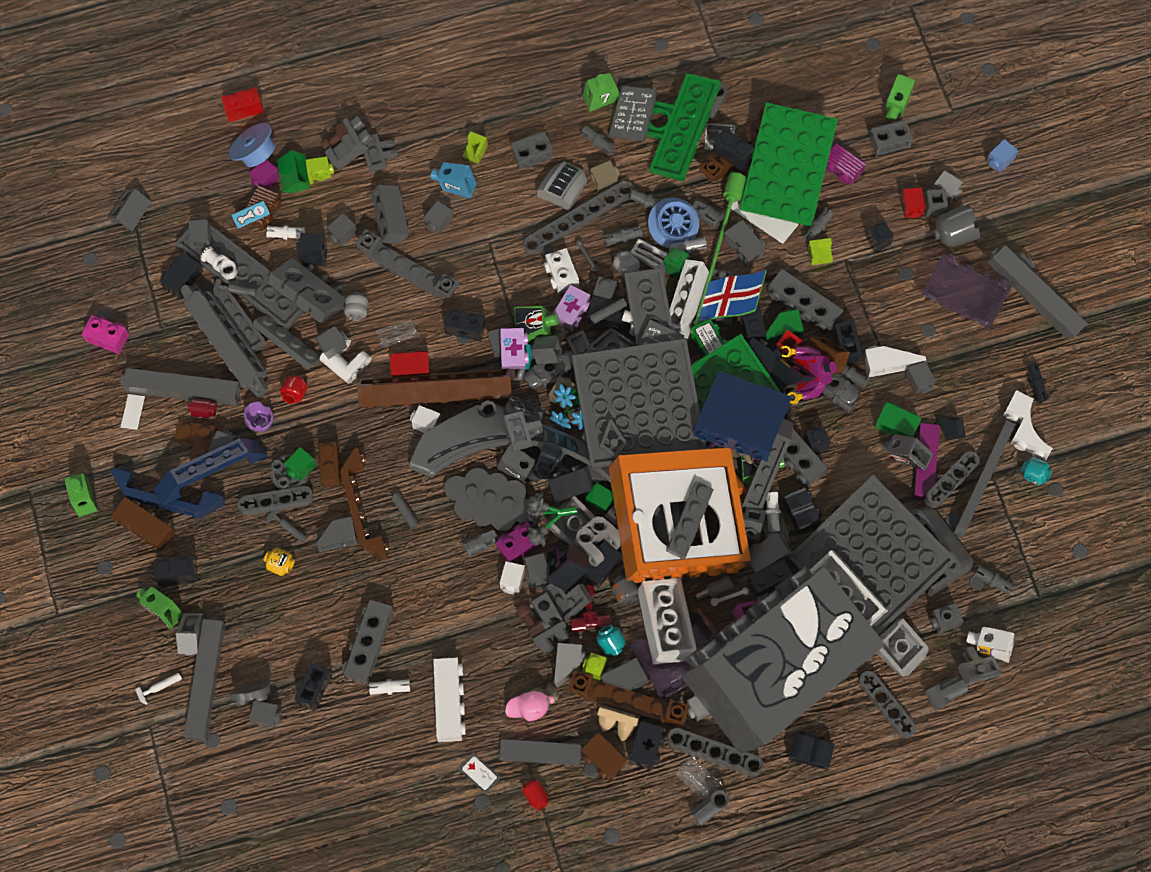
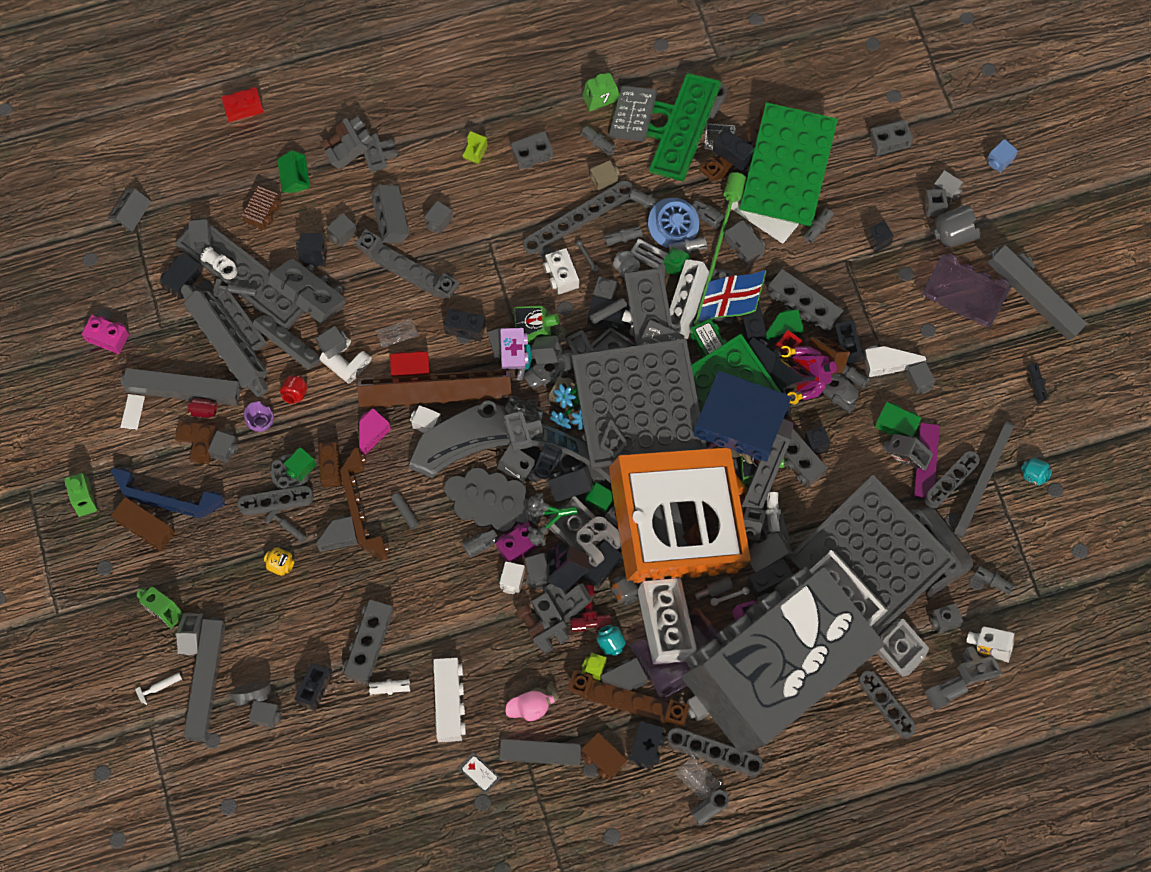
black brick [153,555,198,585] -> none
dark blue slope [154,438,268,505] -> none
medium blue piece [229,123,275,167] -> none
medium azure sticker [232,201,270,228] -> none
magenta brick [249,160,280,189] -> none
white pin [267,225,305,240] -> none
lime brick [306,156,334,184] -> none
light grey piece [344,292,368,321] -> none
dark azure torso [431,162,477,199] -> none
red brick [522,779,550,811] -> none
light grey slope [537,162,587,212] -> none
lavender brick [553,285,591,332] -> none
light grey slope [554,643,586,687] -> none
tan tile [598,704,640,741] -> none
dark grey plate [666,481,714,560] -> none
black brick [781,487,822,533] -> none
black brick [788,732,835,770] -> none
lime panel [808,238,833,265] -> none
magenta brick [826,143,866,186] -> none
bright green torso [885,74,915,121] -> none
red brick [901,187,925,218] -> none
black piece [935,415,966,441] -> none
white arch [1003,390,1053,461] -> none
none -> dark pink slope [359,409,391,456]

